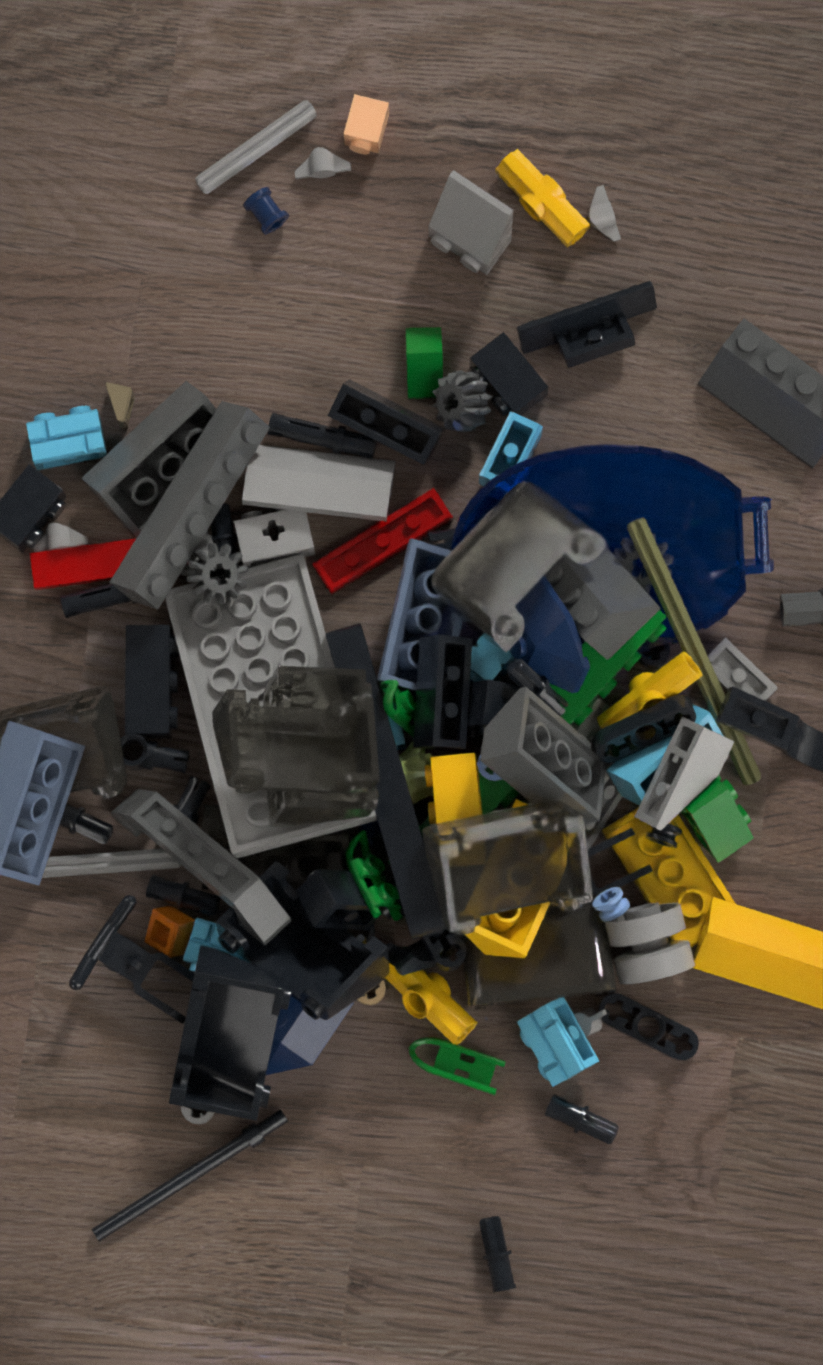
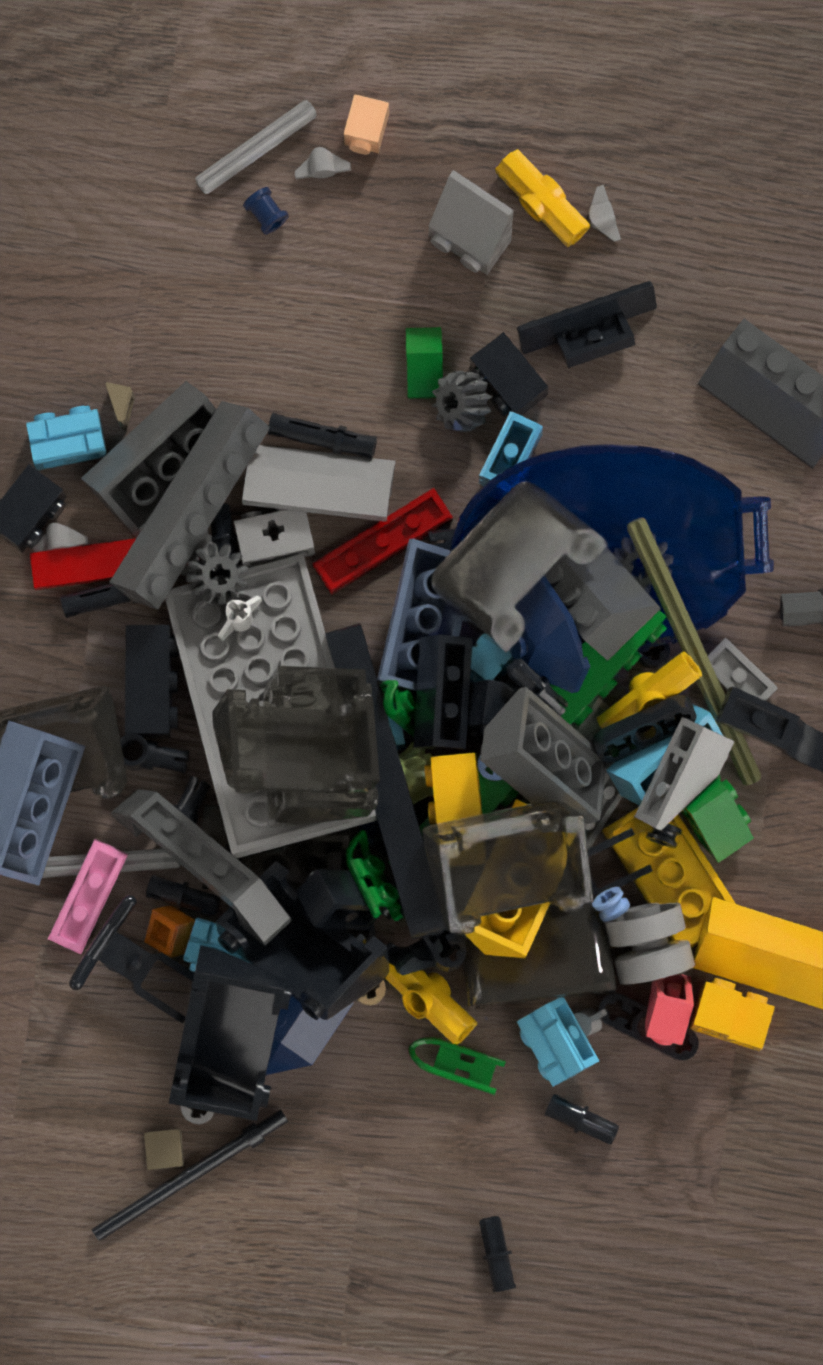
black axle [60,803,114,844] -> none
black brick [327,379,445,465] -> none
none -> bright pink tile [48,839,128,954]
none -> dark tan slope [144,1129,185,1170]
none -> white piece [218,595,262,642]
none -> coral slope [645,974,694,1045]
none -> yellow brick [689,978,775,1051]

